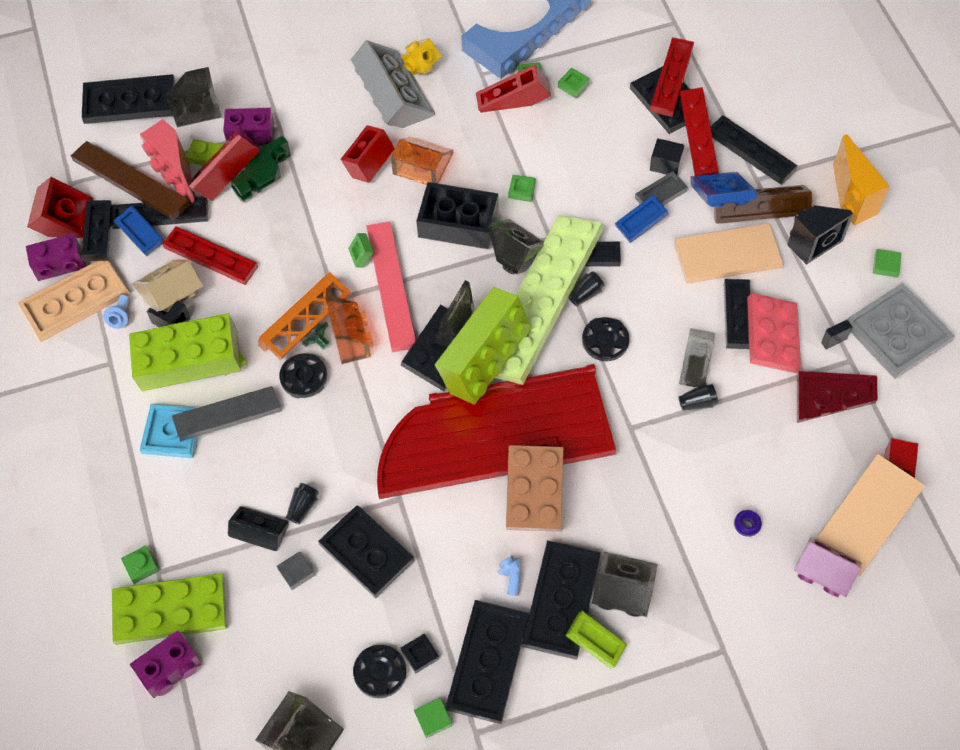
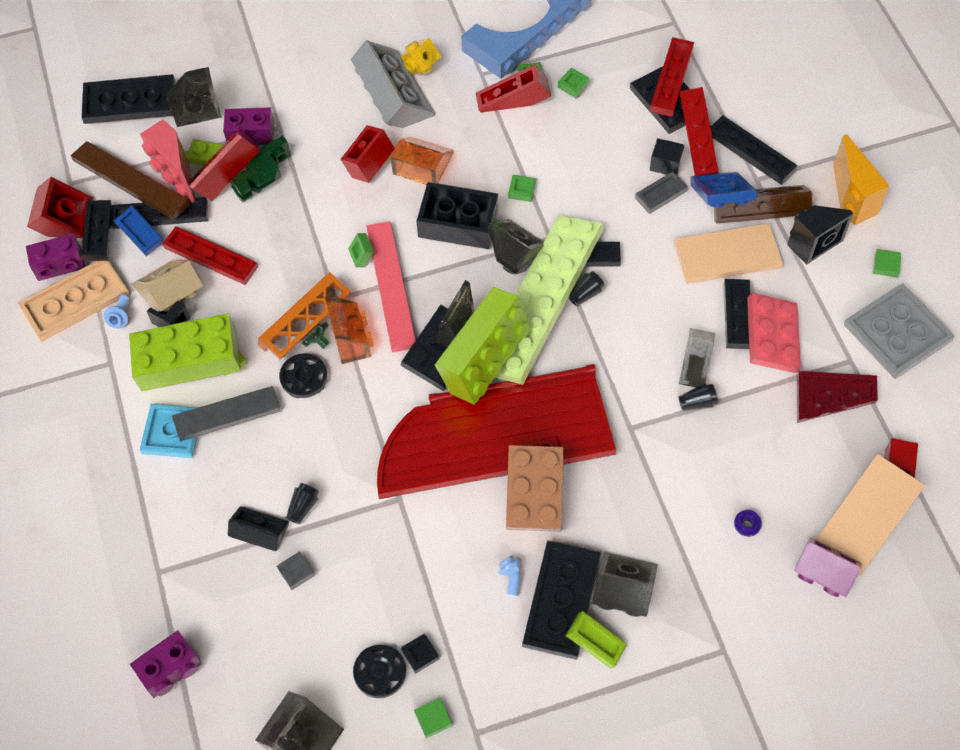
lime plate [112,573,227,645] -> none
bright green plate [121,545,159,584] -> none
black plate [318,505,415,599] -> none
black plate [445,600,529,725] -> none
black wheel [582,317,629,361] -> none
blue tile [615,195,669,243] -> none
black tile [821,320,852,349] -> none

